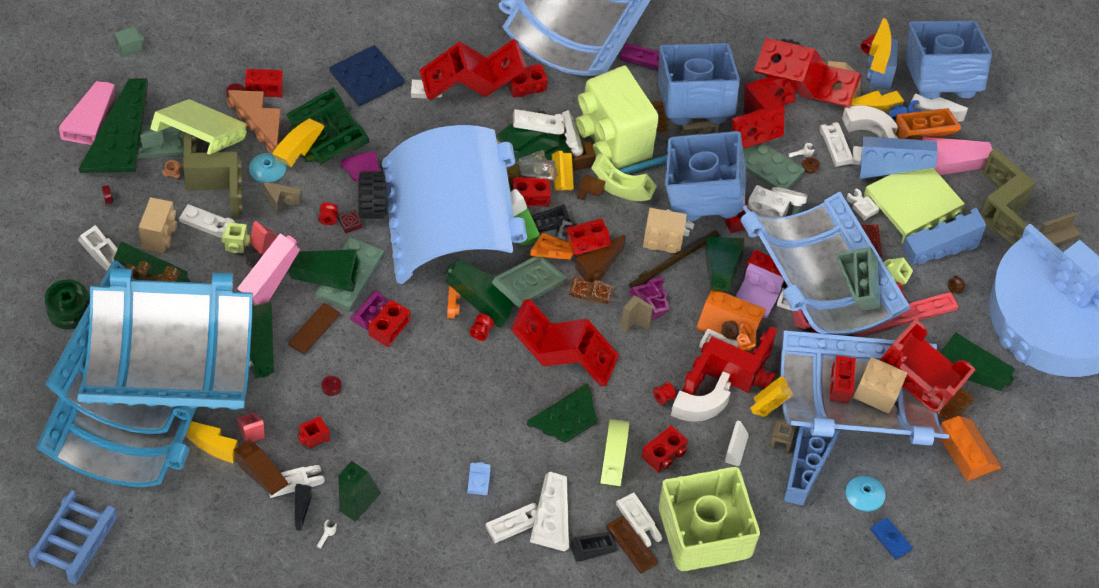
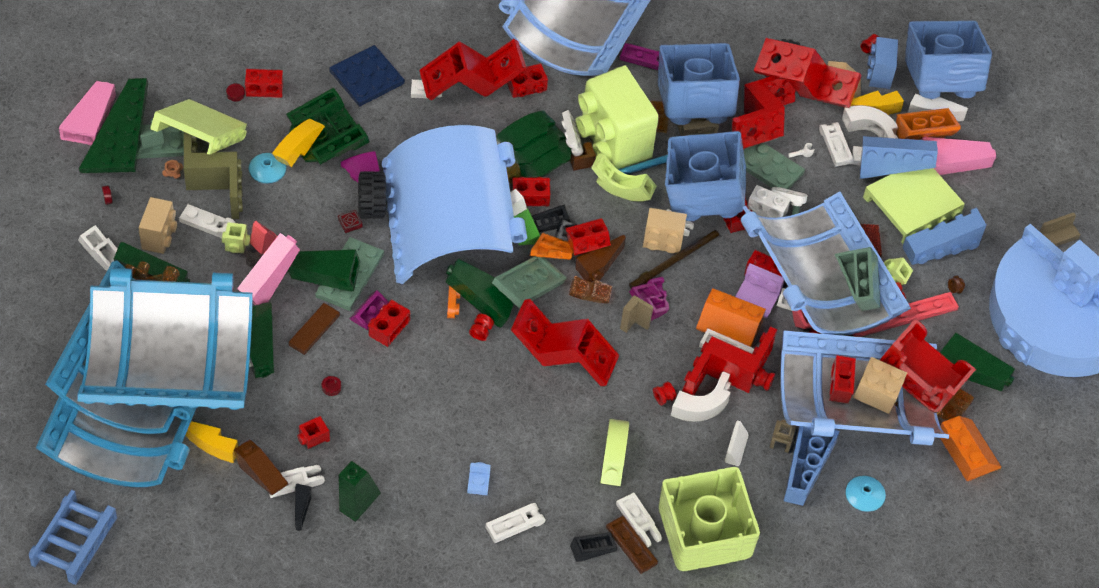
dark green wheel [45,279,90,330] -> none
sand green brick [114,26,144,57] -> none
nougat slope [226,90,281,154] -> none
coral slope [235,412,265,442] -> none
dark tan slope [264,182,302,213] -> none
white hand [317,520,337,549] -> none
red wheel [318,202,338,225] -> none
white plate [513,109,565,134] -> none
clear slope [518,150,558,180] -> none
dark green wing [527,384,597,443] -> none
white wing [530,472,569,552] -> none
yellow panel [552,151,574,191] -> none
reddish brown panel [577,174,606,201] -> none
red brick [641,425,688,473] -> none
dark green slope [705,237,745,291] -> none
reddish brown plate [721,321,739,339] -> none
orange hinge [737,322,757,351] -> none
yellow panel [750,376,793,417] -> none
reddish brown plate [802,157,820,174] -> none
white plate [847,189,879,221] -> none
yellow slope [869,18,891,74] -> none
blue plate [870,517,912,560] -> none
blue plate [889,100,921,120] -> none
olive bracket [981,149,1035,247] -> none

